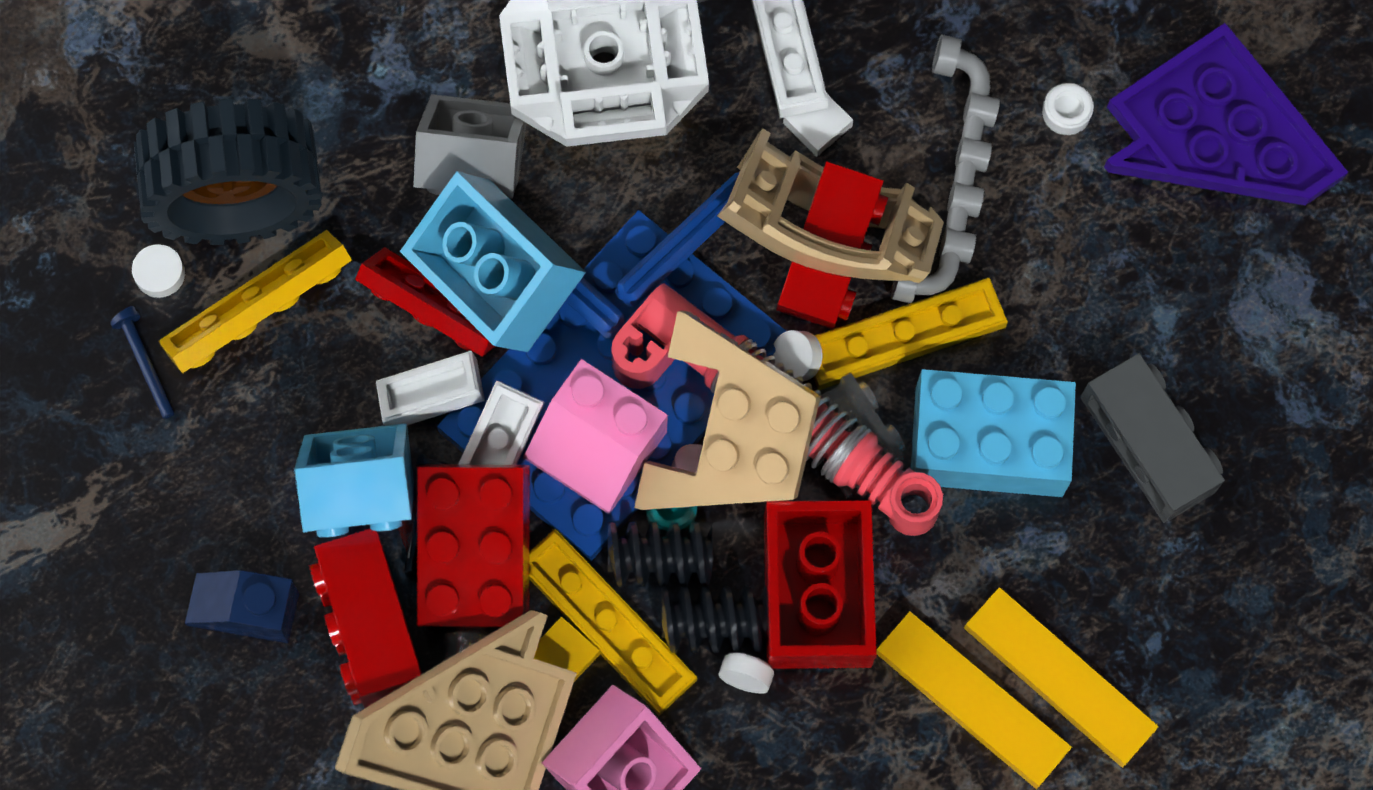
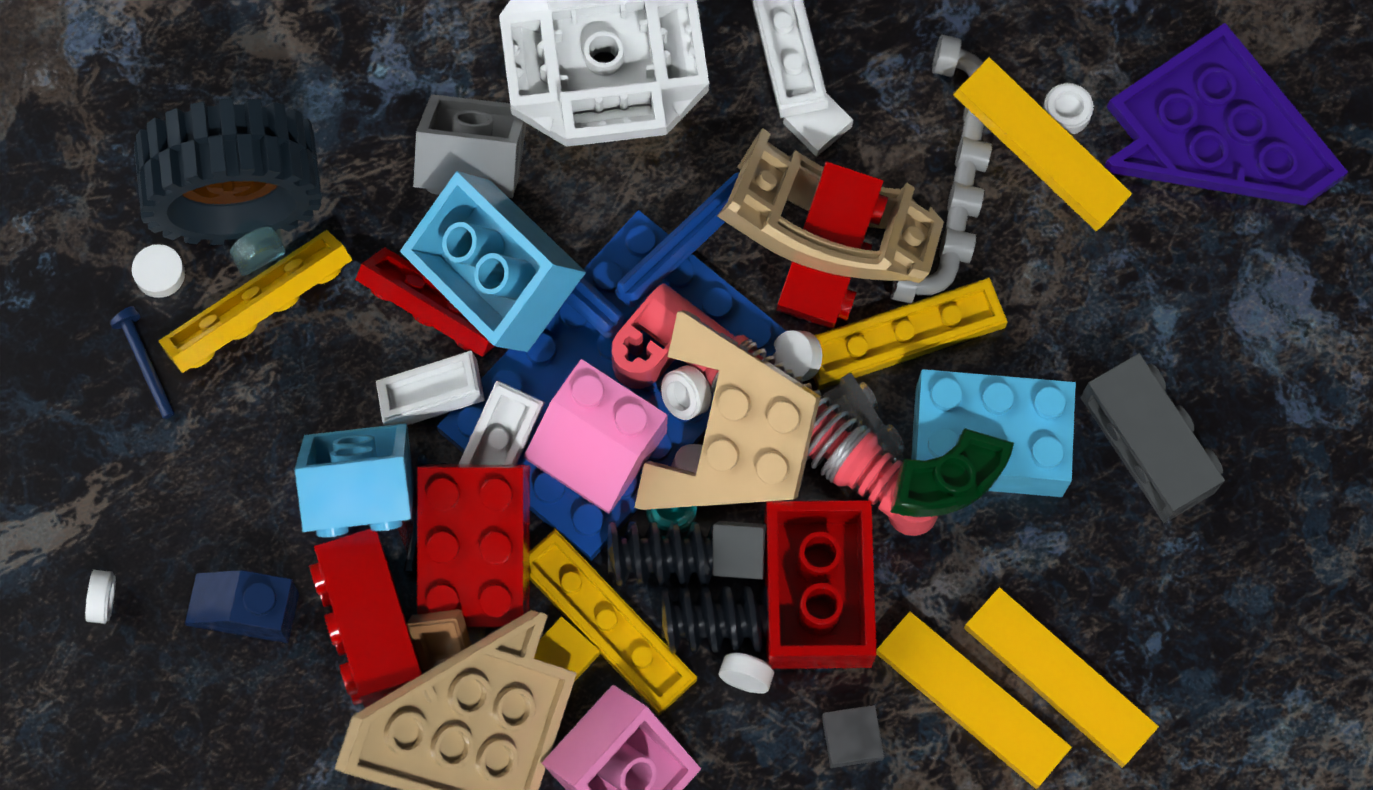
none -> white tile [85,570,116,624]
none -> clear light blue tile [230,227,286,276]
none -> medium nougat tile [407,609,472,670]
none -> white tile [661,365,712,420]
none -> dark grey tile [713,521,767,579]
none -> flat silver tile [822,705,884,768]
none -> dark green tile [890,428,1014,517]
none -> yellow tile [953,57,1132,231]

